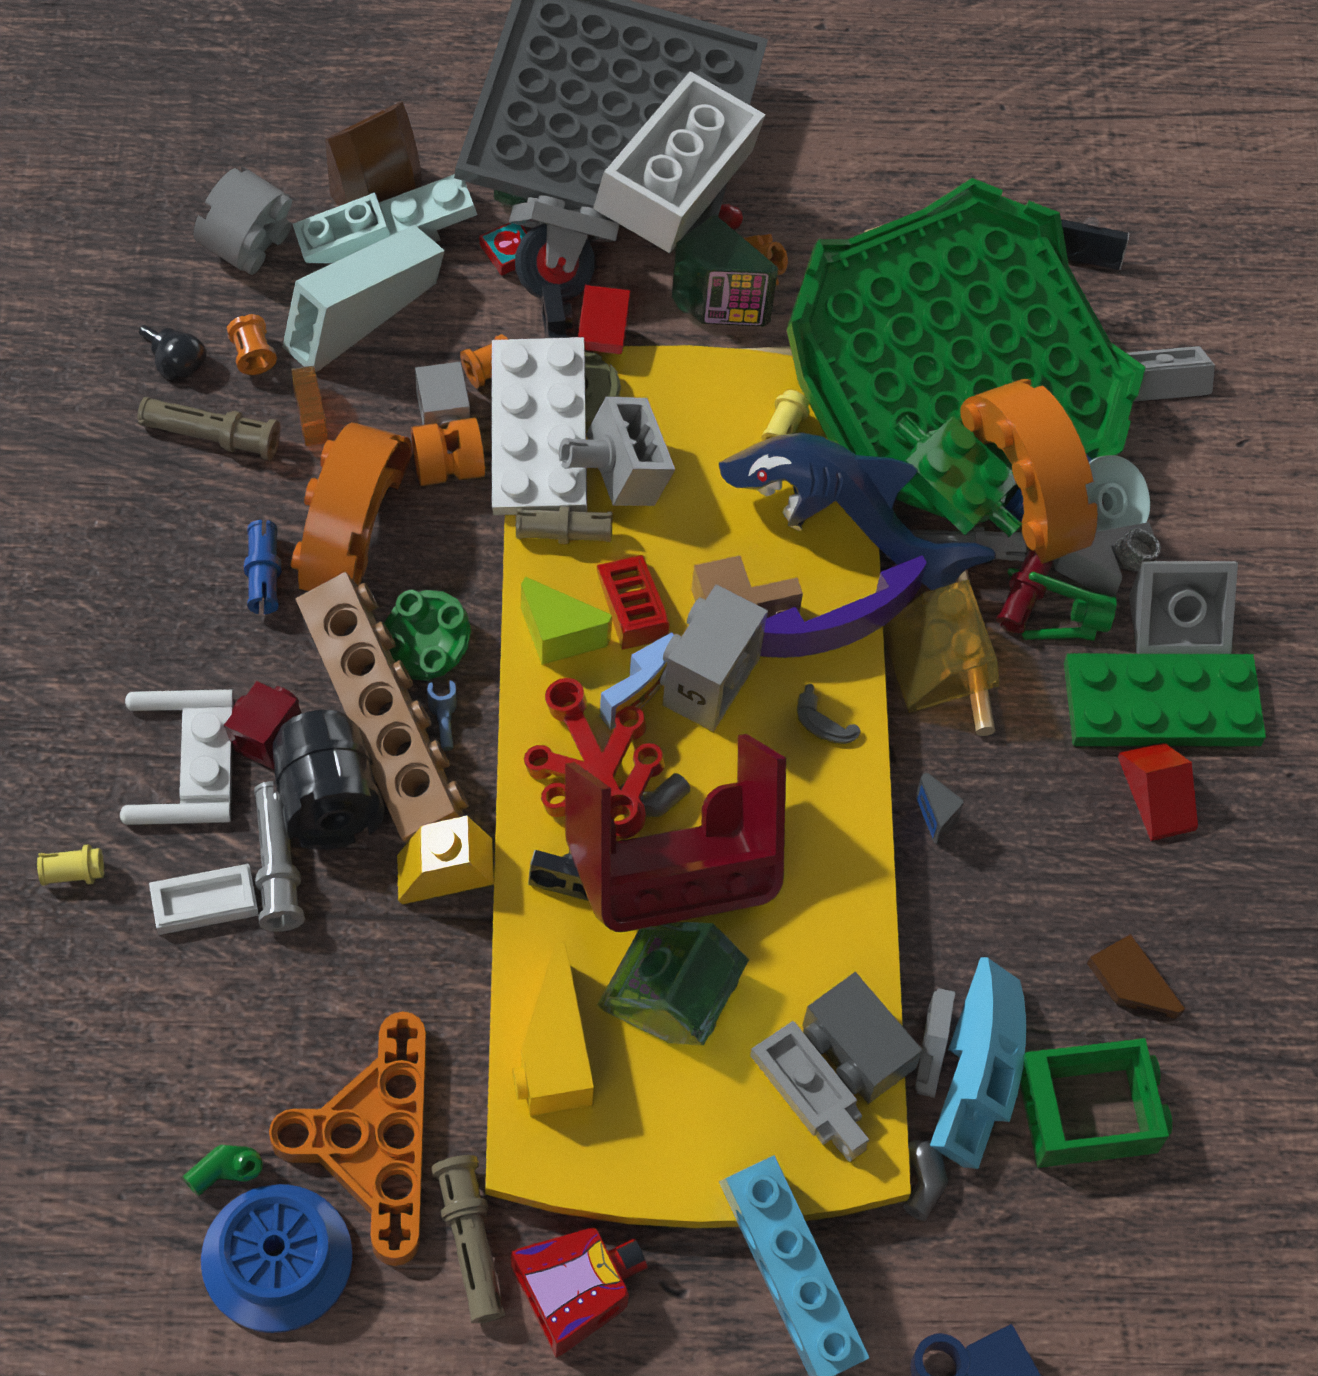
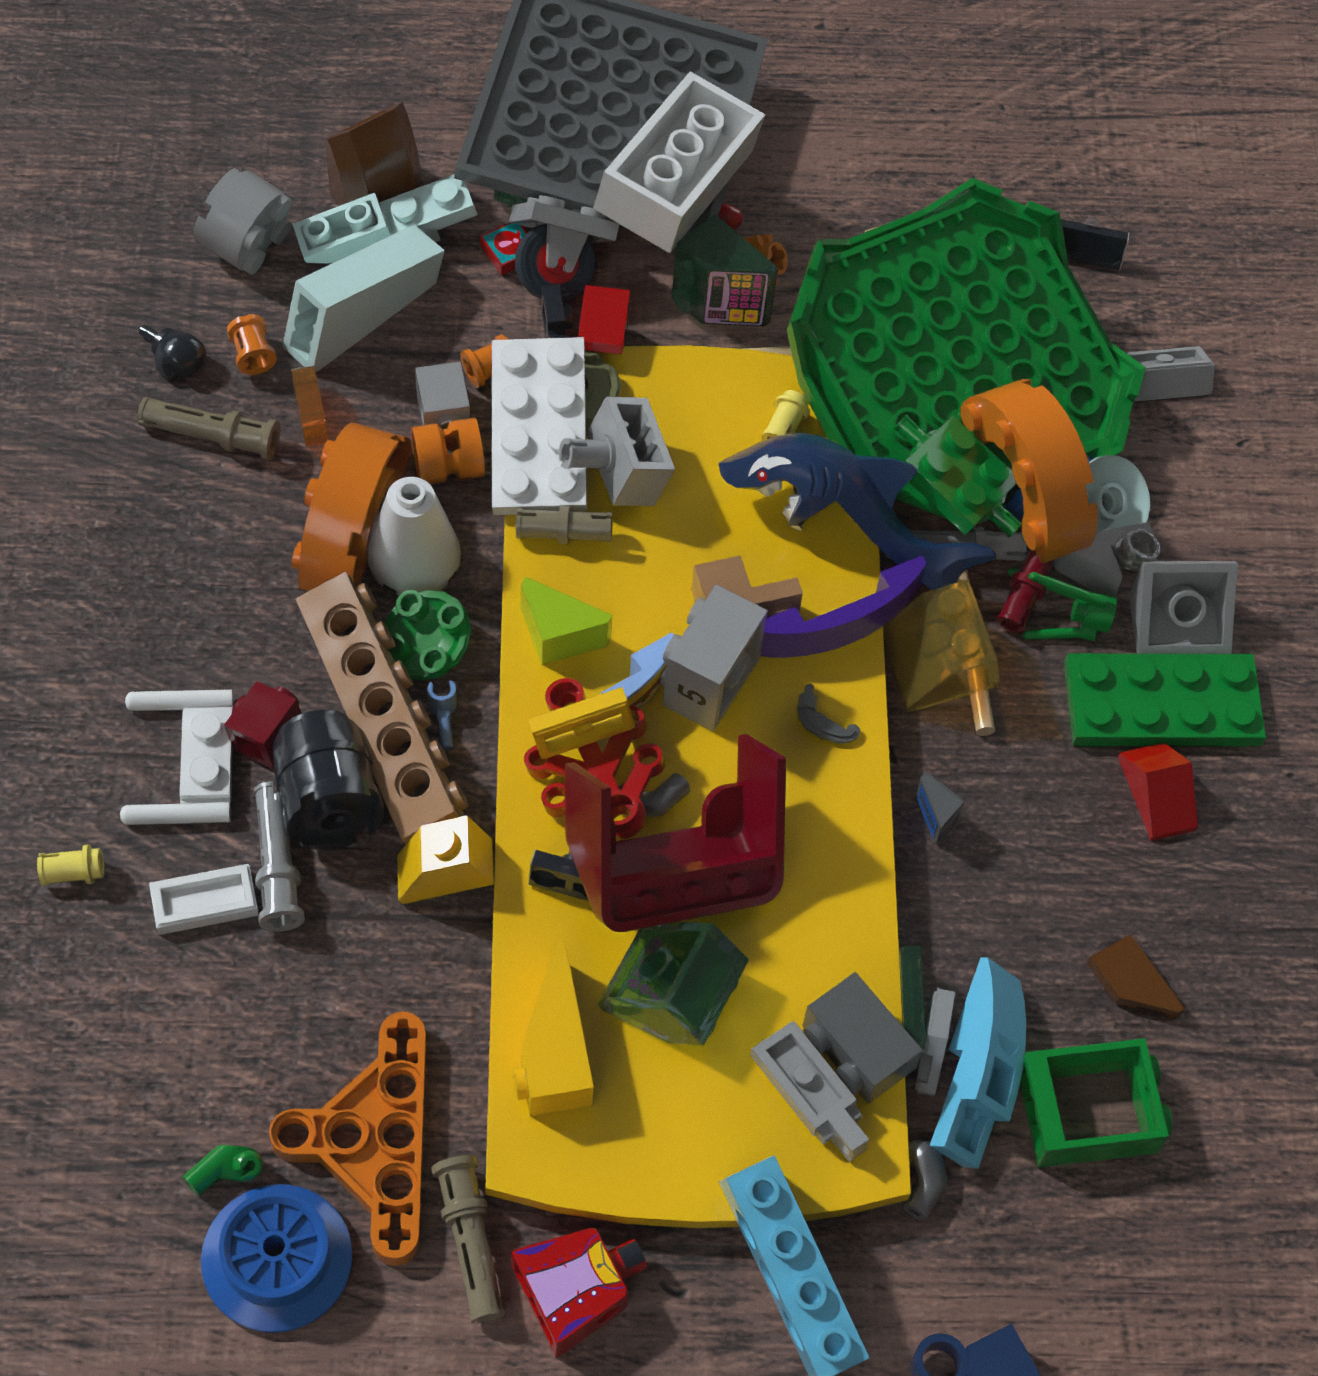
blue pin [244,520,282,614] -> none
red slope [596,555,670,650] -> none
none -> white cone [368,477,461,595]
none -> yellow tile [527,687,635,759]
none -> clear green tile [899,946,926,1054]

